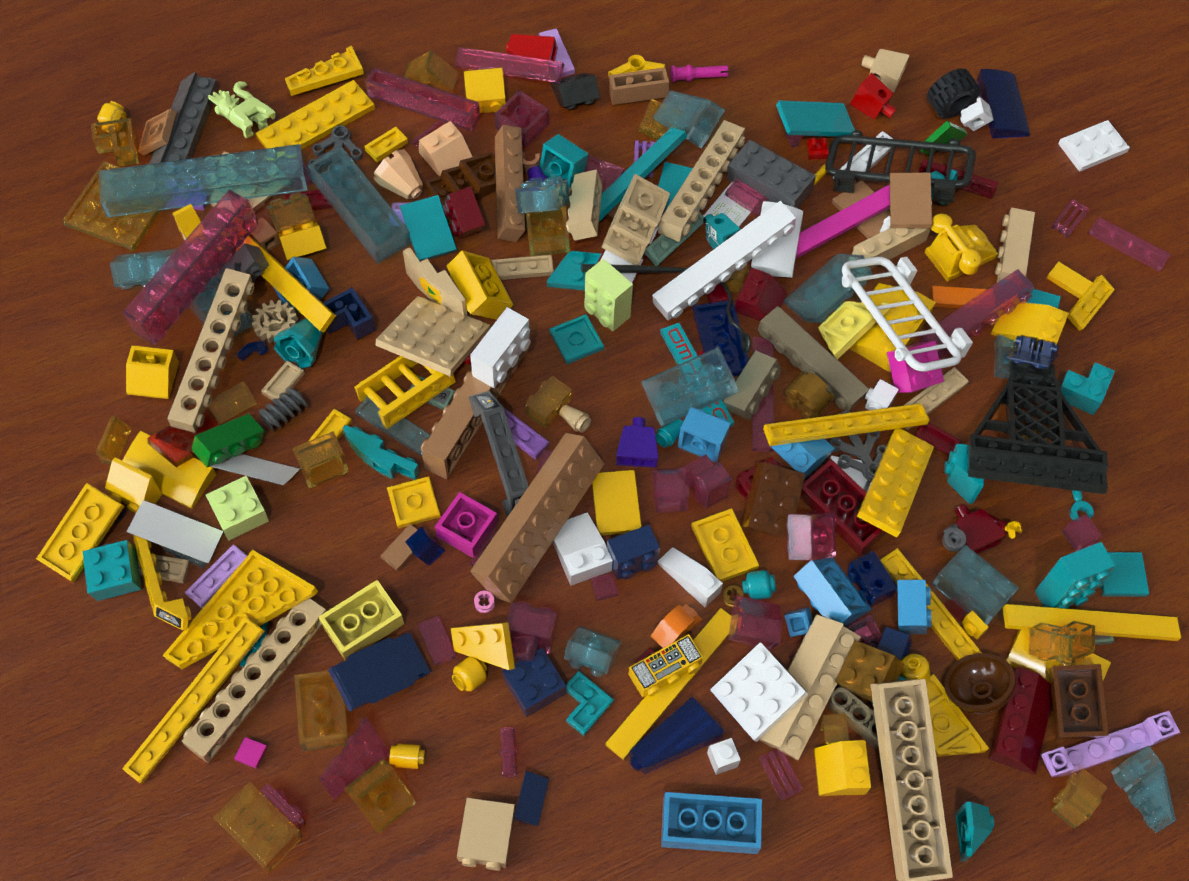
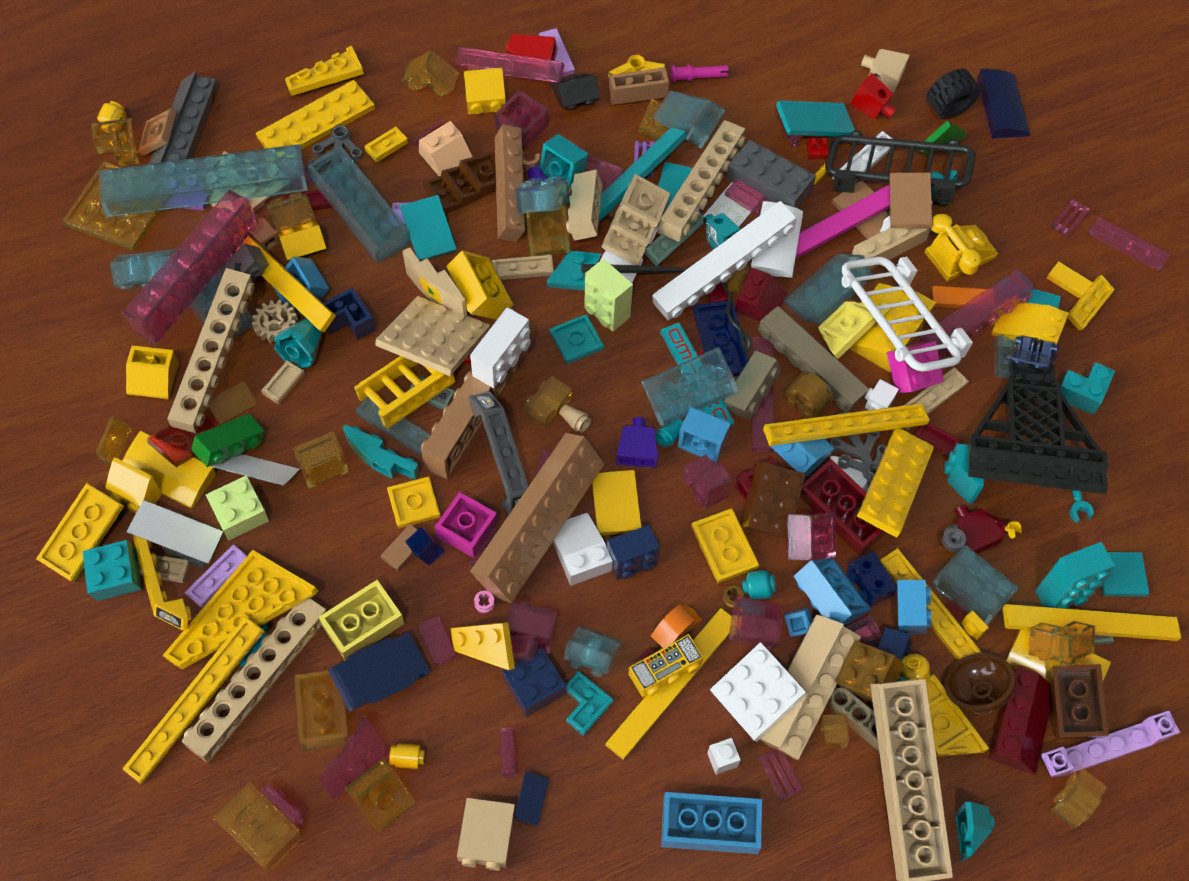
yellow slope [173,204,211,253] -> none
yellowish green animal [208,81,275,139] -> none
dark pink tile [234,737,268,769] -> none
clear blue arm [236,340,268,361] -> none
dark grey piece [259,388,308,432] -> none
yellow tile [309,409,352,454] -> none
clear pink brick [365,68,480,131] -> none
light nougat cone [374,149,423,199] -> none
dark red brick [443,187,485,240] -> none
yellow head [452,657,487,692] -> none
medium lavender tile [503,407,549,460] -> none
clear pink tile [590,573,618,601] -> none
clear blue slope [629,697,724,775] -> none
clear pink brick [652,468,689,513] -> none
white slope [658,547,723,607] -> none
yellow slope [814,740,871,796] -> none
dark red tile [918,159,999,199] -> none
white brick [960,97,993,131] -> none
tan brick [995,207,1035,285] -> none
white plate [1058,120,1130,172] -> none
clear pink brick [1062,514,1102,551] -> none
clear light blue slope [1111,745,1176,833] -> none

